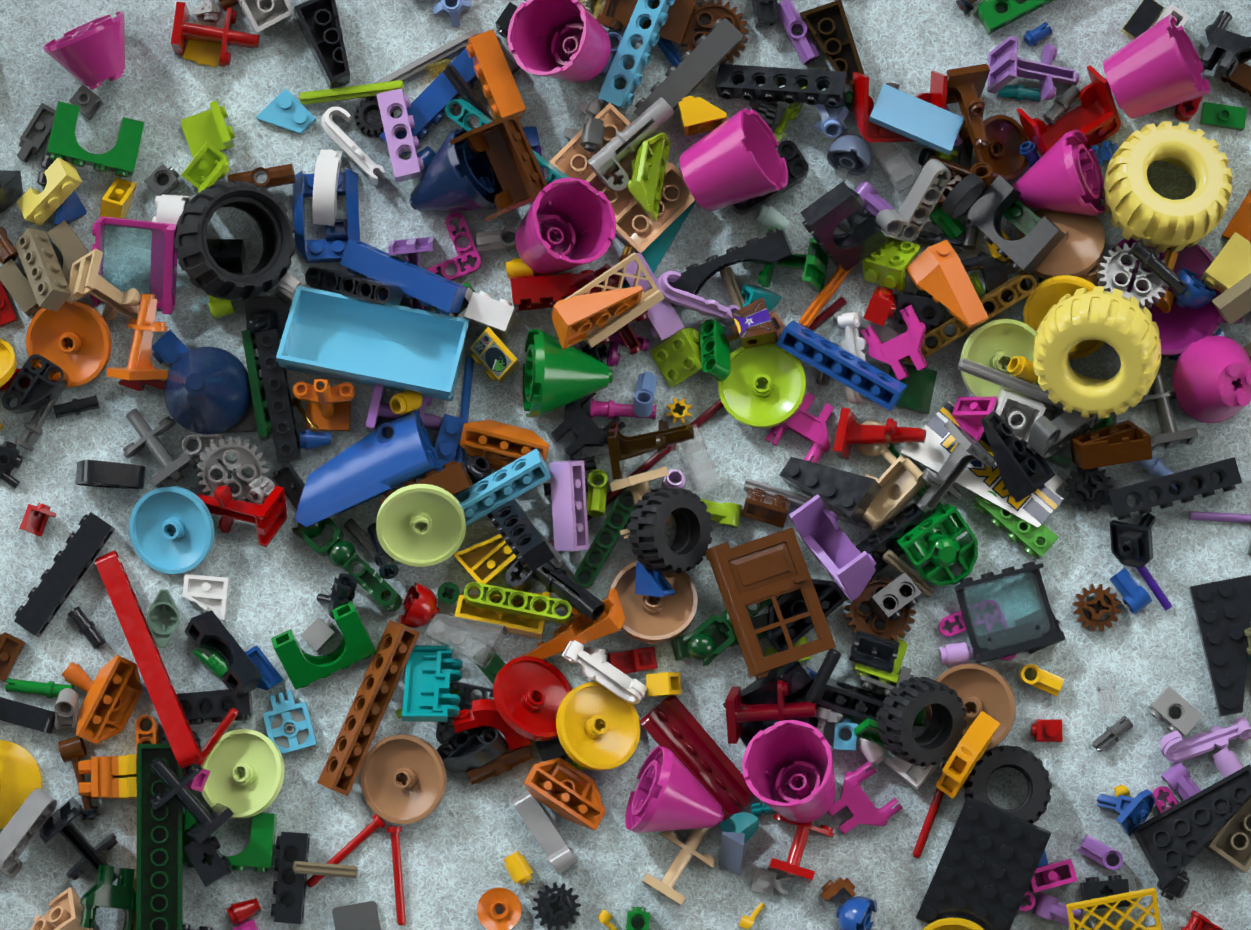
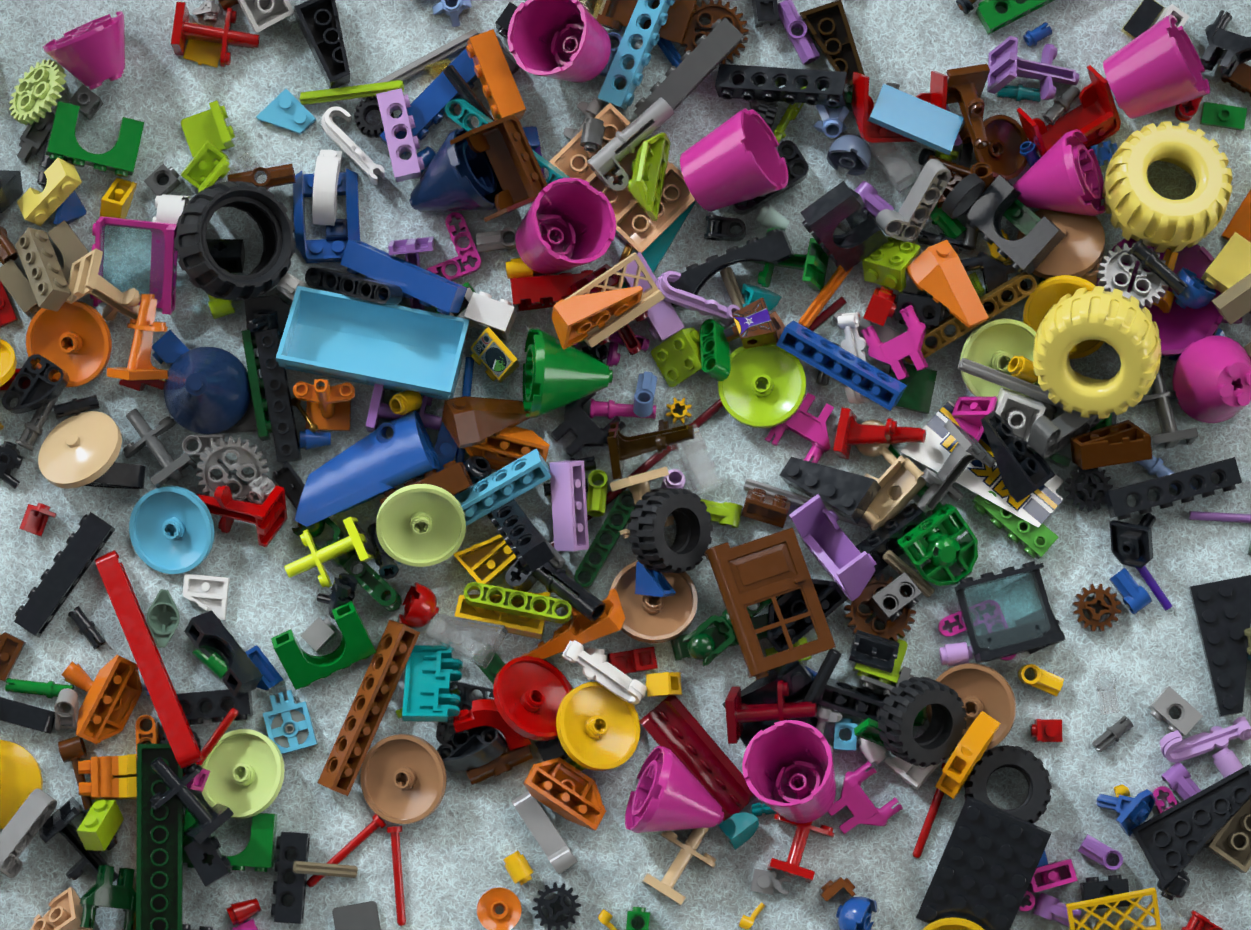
dark green bush [437,582,460,604] -> none
yellow slope [678,96,727,137] -> none
sand blue slope [719,832,745,876] -> none
none -> yellowish green gear [9,59,66,125]
none -> tan dish [38,411,122,489]
none -> lime brick [77,799,124,851]
none -> neon yellow piece [284,517,374,588]
none -> reddish brown wedge [442,396,530,449]
none -> black piece [704,215,746,242]

